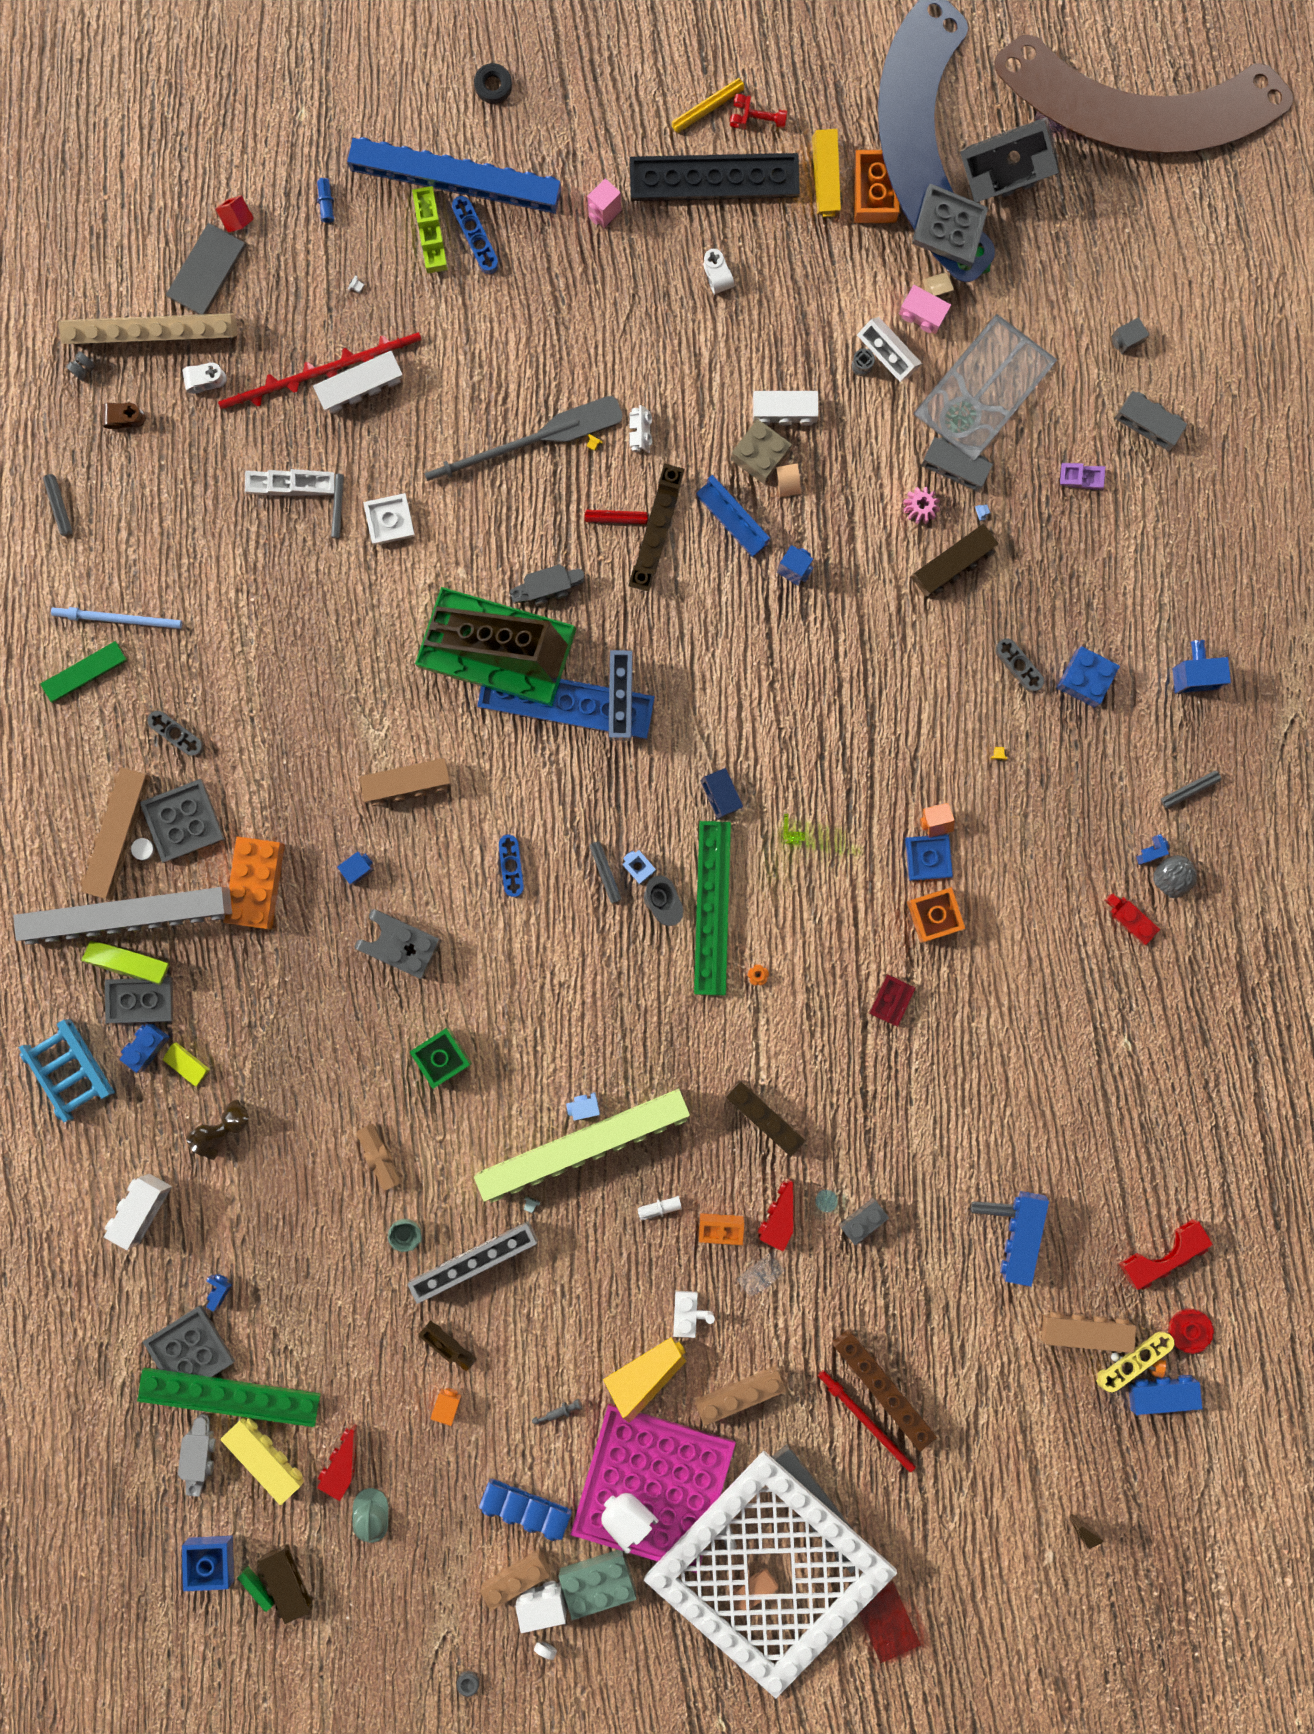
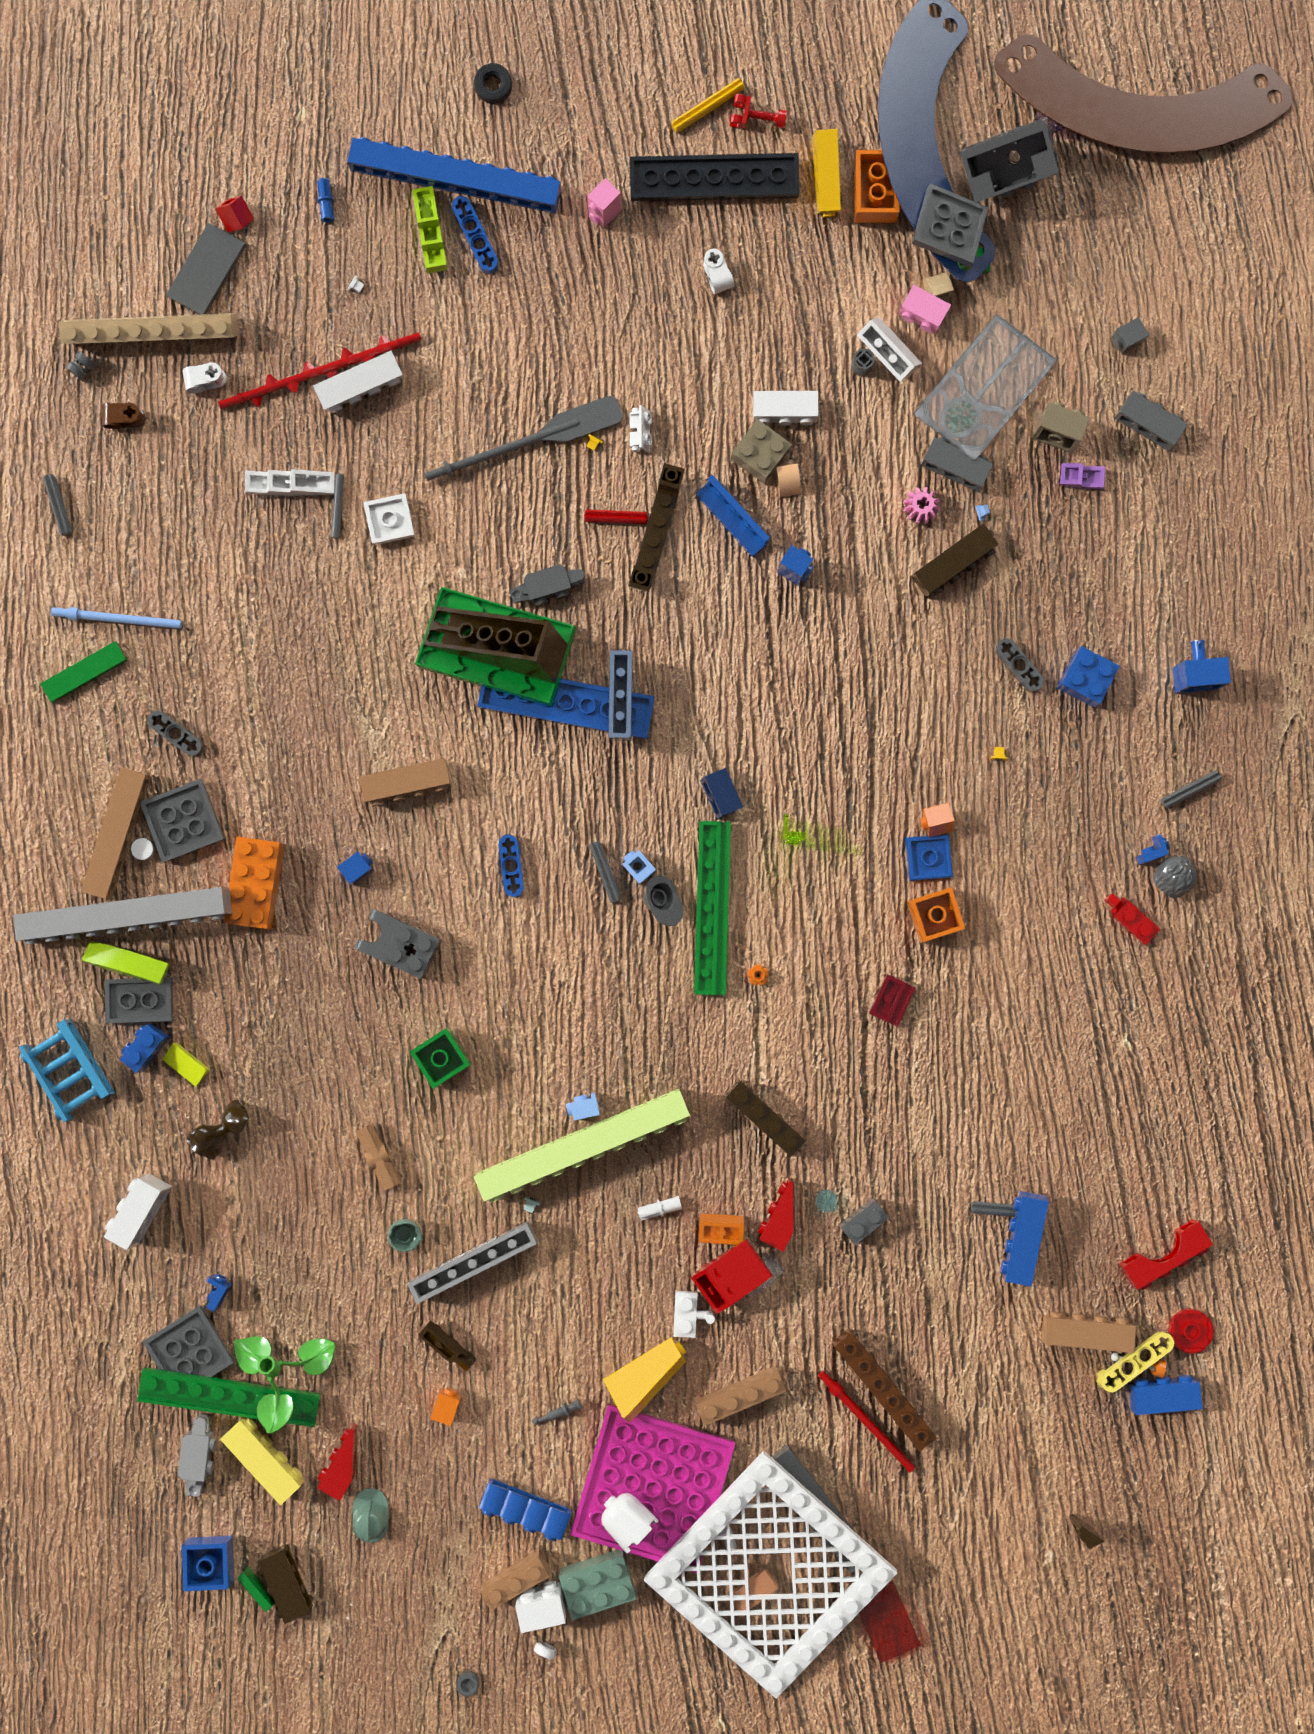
none -> bright green plant [234,1336,336,1434]
none -> red slope [691,1239,773,1314]
none -> dark tan brick [1032,402,1090,453]

